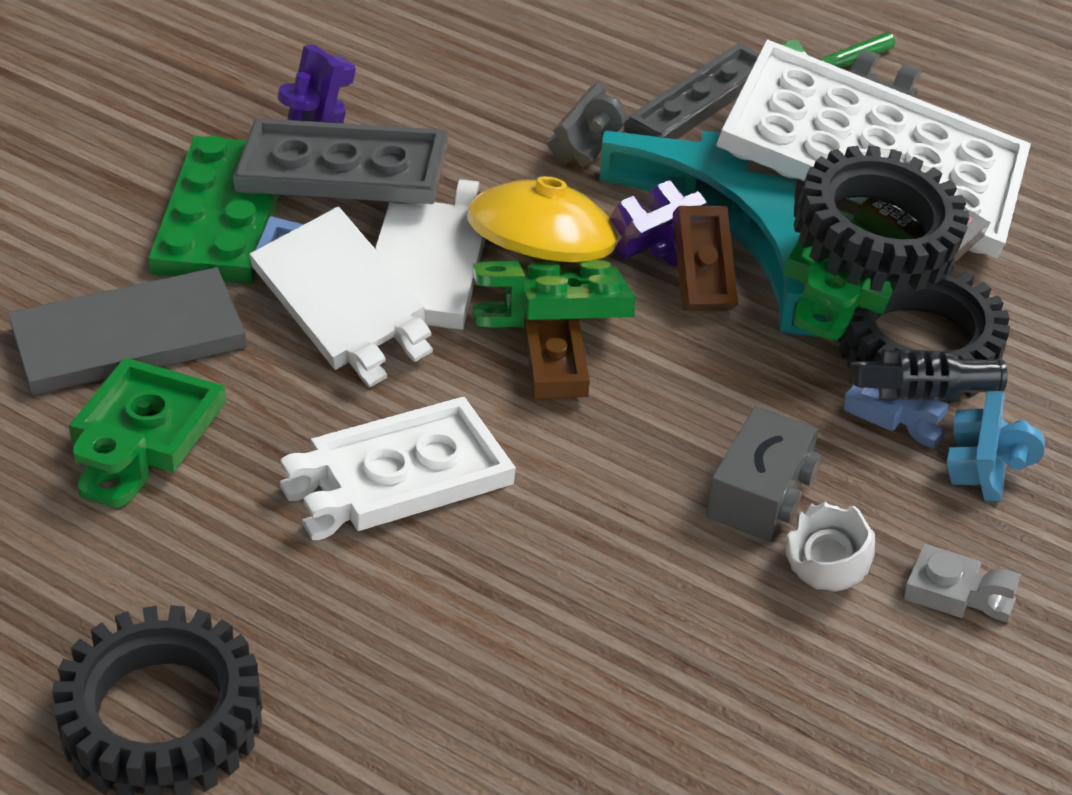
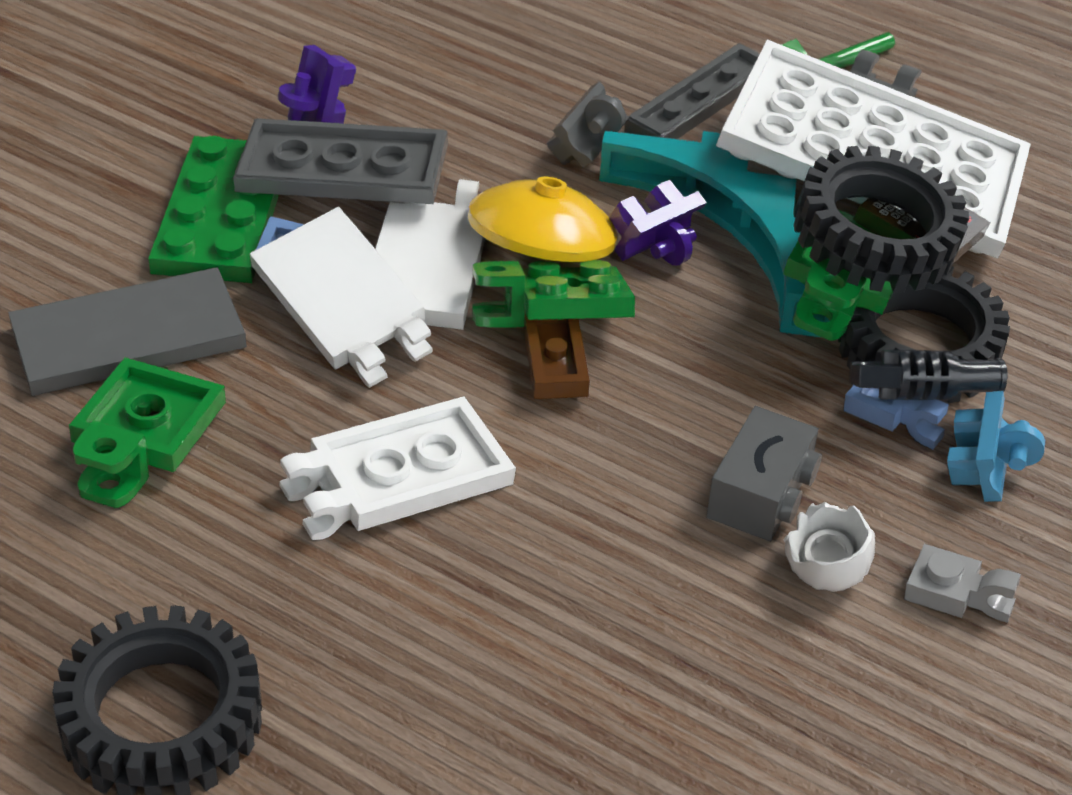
reddish brown plate [672,206,738,310] -> none

